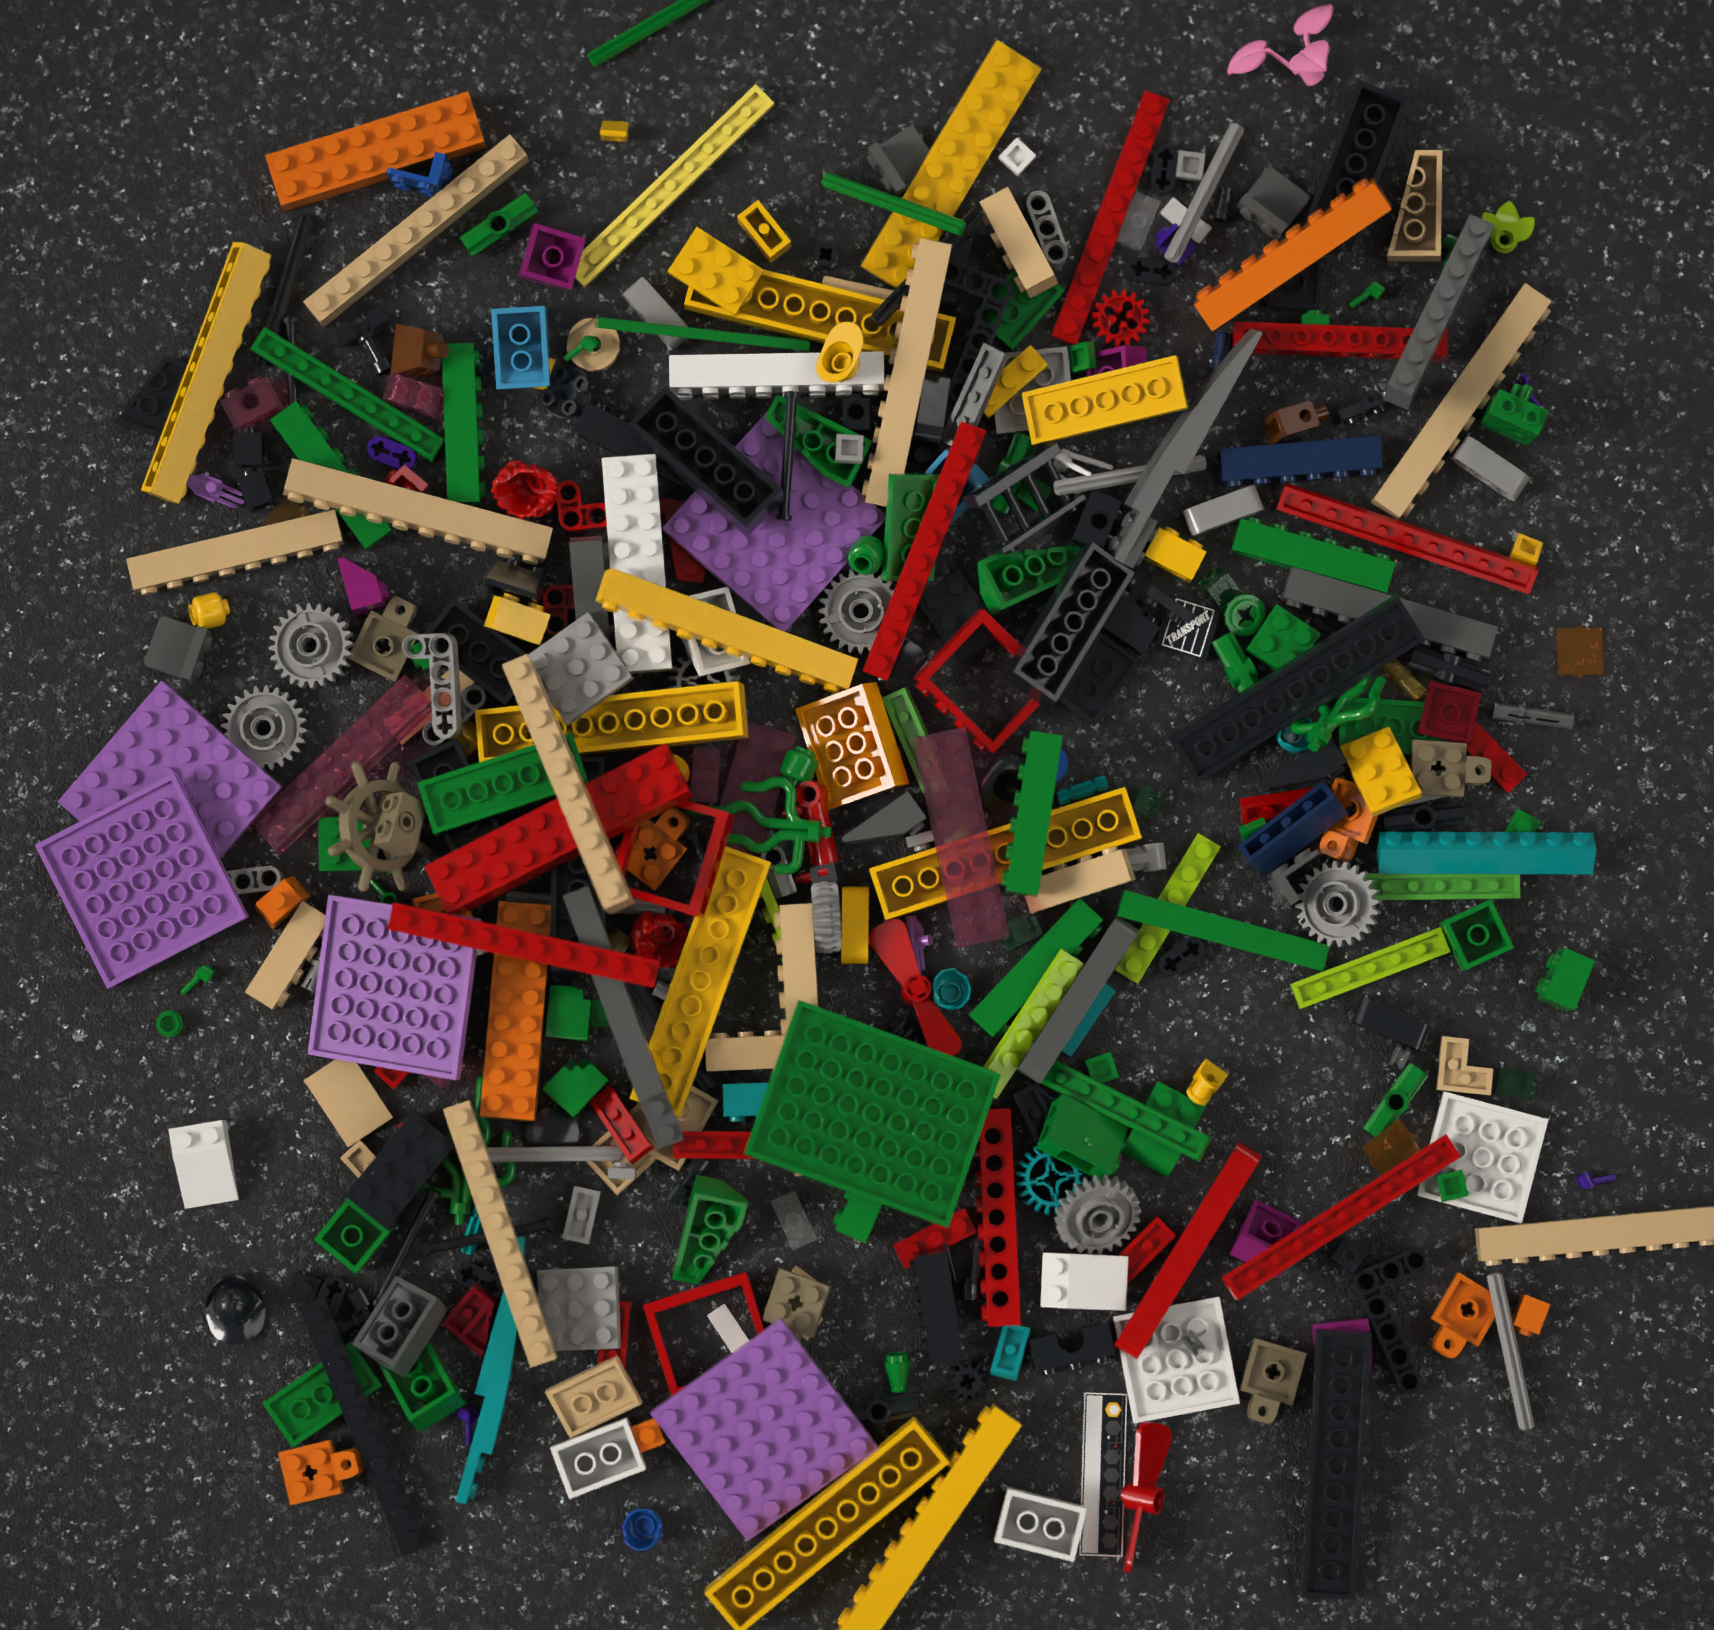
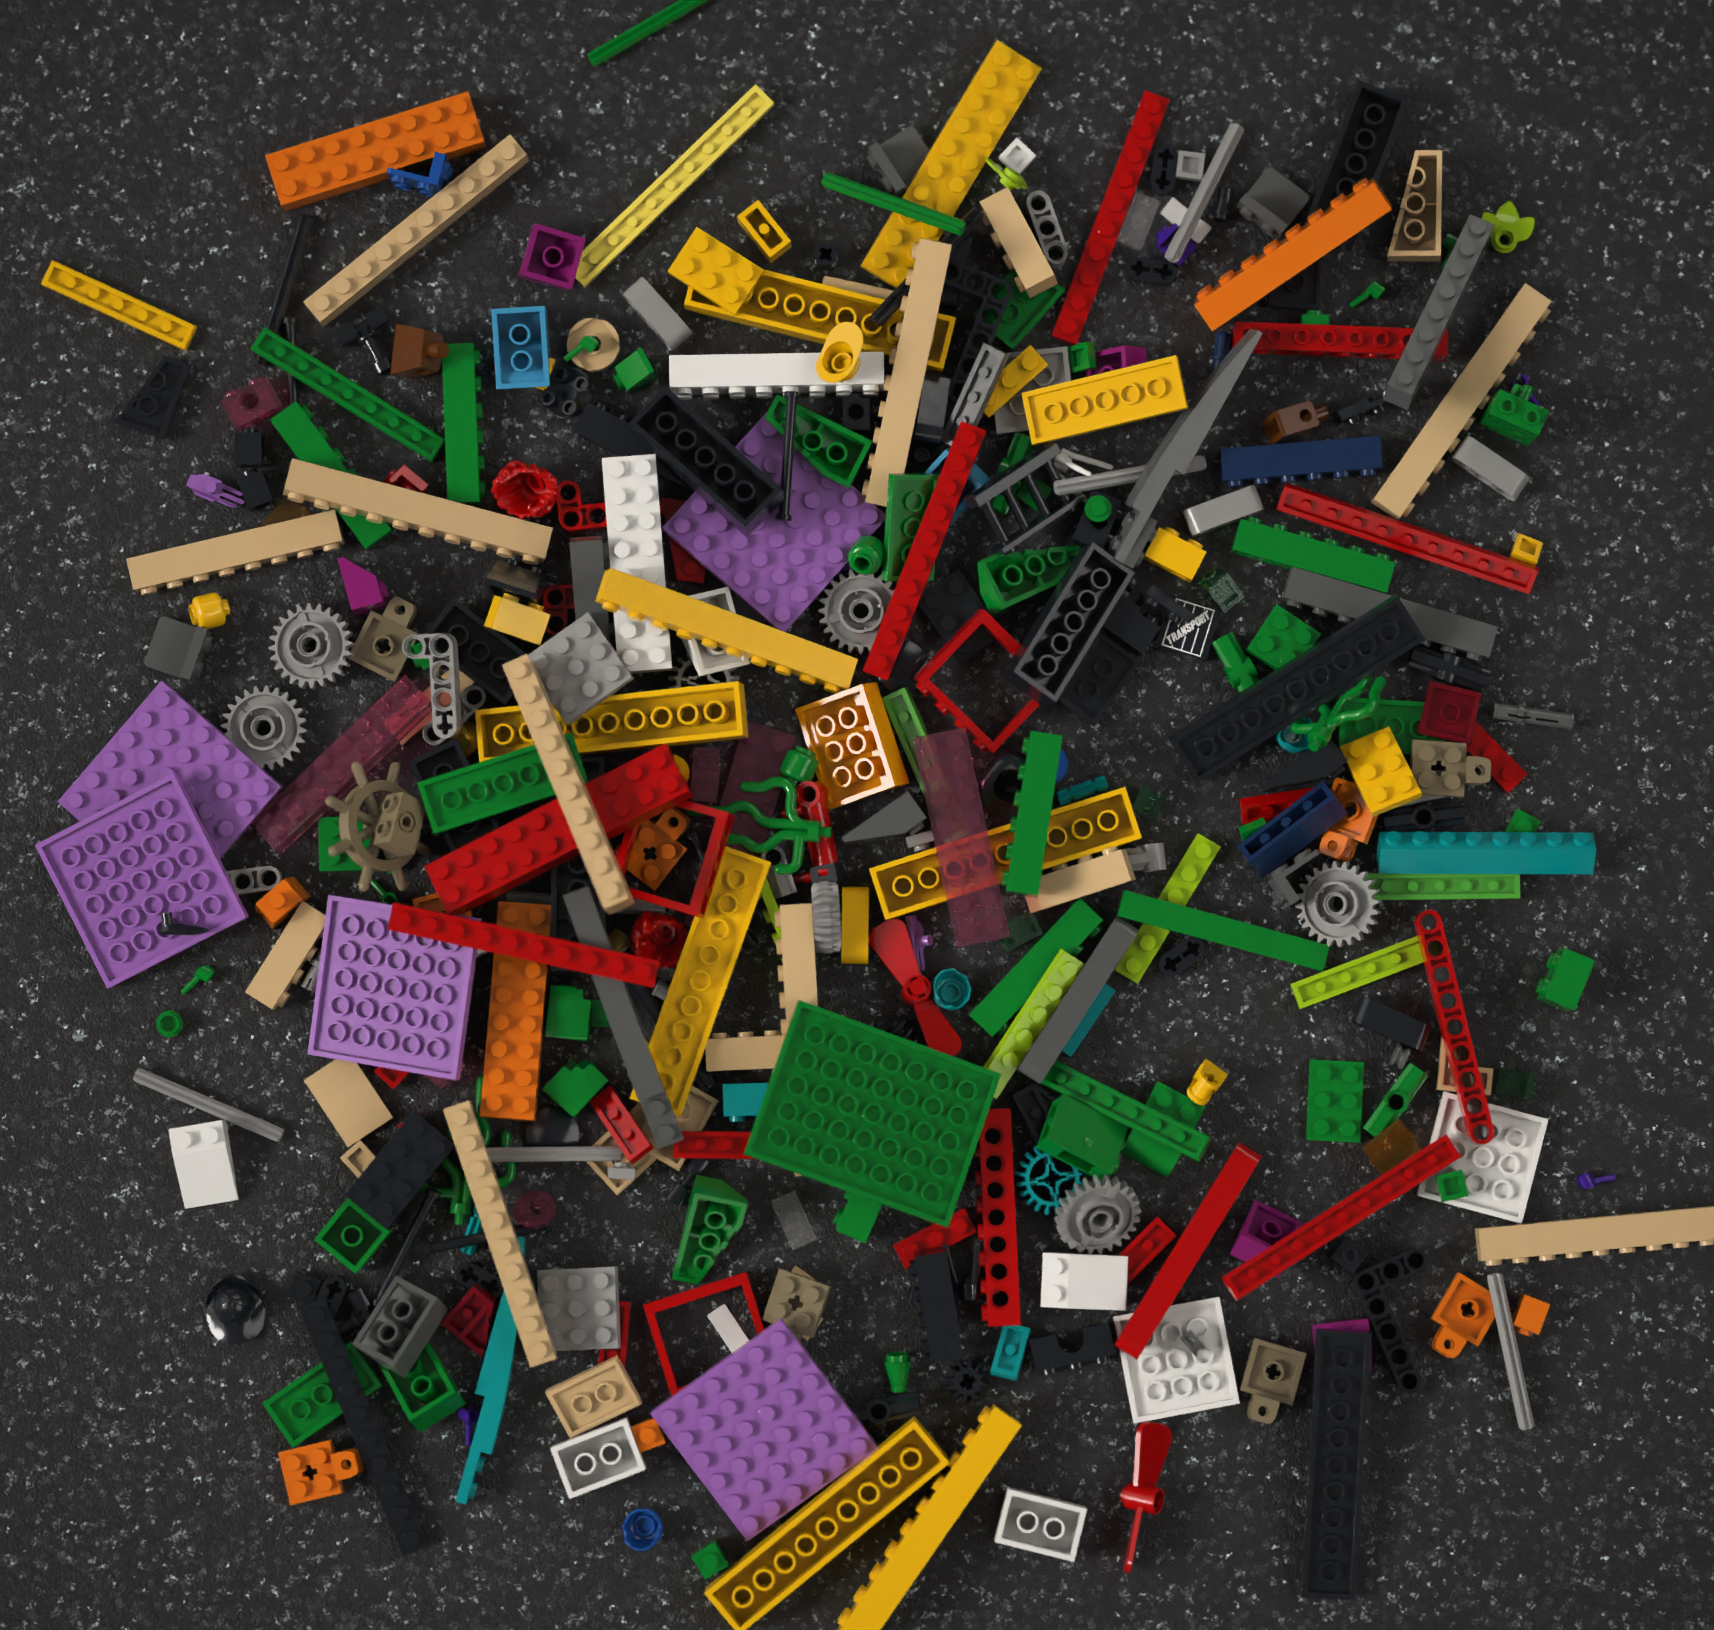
yellow brick [141,242,271,504] -> none
dark purple beam [367,437,417,470] -> none
clear pink brick [383,373,443,419] -> none
green piece [460,193,539,257] -> none
light grey plate [562,1186,601,1244] -> none
green tile [595,317,810,351] -> none
yellow slope [600,120,629,142] -> none
light grey plate [835,434,864,464] -> none
sticker [1079,1393,1127,1557] -> none
green plate [1085,1052,1119,1083] -> none
red gear [1092,289,1150,347] -> none
green gear [1223,593,1265,636] -> none
bright pink plant [1228,4,1333,86] -> none
clear yellow axle [1382,658,1426,700] -> none
green brick [1439,899,1514,971] -> none
clear orange piece [1557,626,1603,678] -> none
none -> yellow tile [41,260,198,351]
none -> light grey axle [133,1068,284,1142]
none -> black bar [158,912,208,935]
none -> clear pink gear [513,1190,557,1230]
none -> green slope [613,348,656,395]
none -> green brick [691,1540,729,1580]
none -> lime plate [985,157,1028,190]
none -> green plate [1085,495,1112,522]
none -> green plate [1306,1059,1364,1143]
none -> red beam [1414,910,1494,1144]

